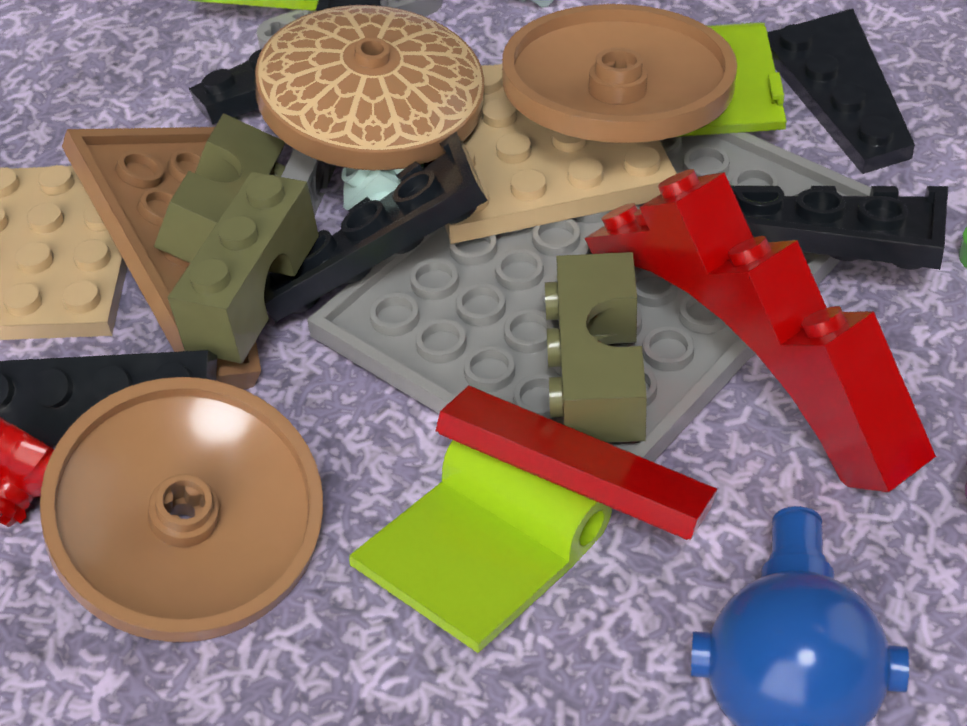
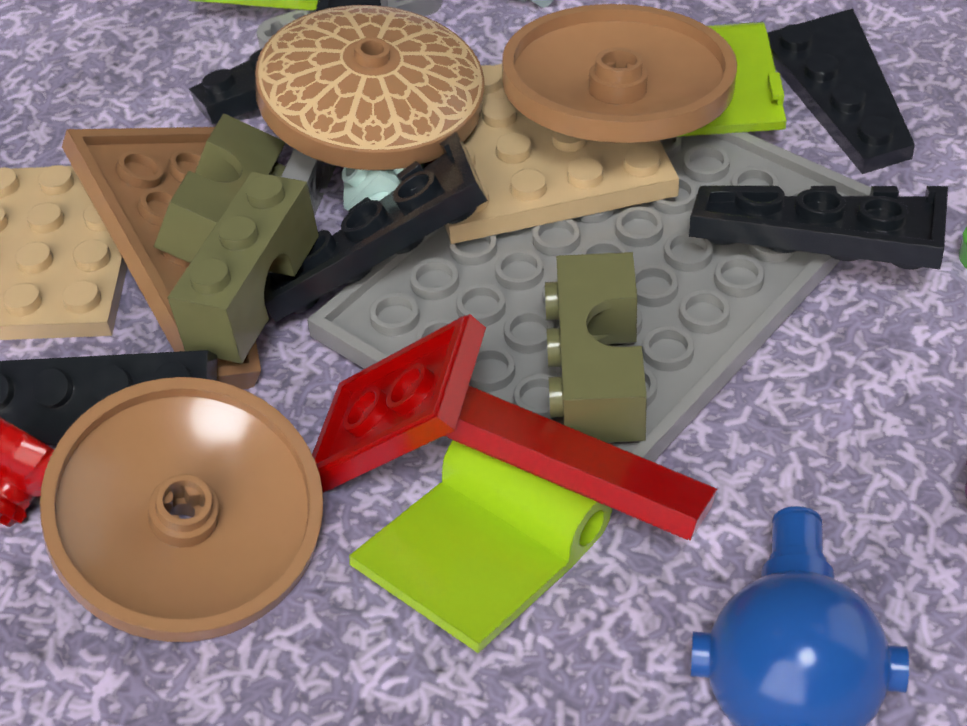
red arch [585,169,936,492] -> none
none -> red tile [312,314,486,493]

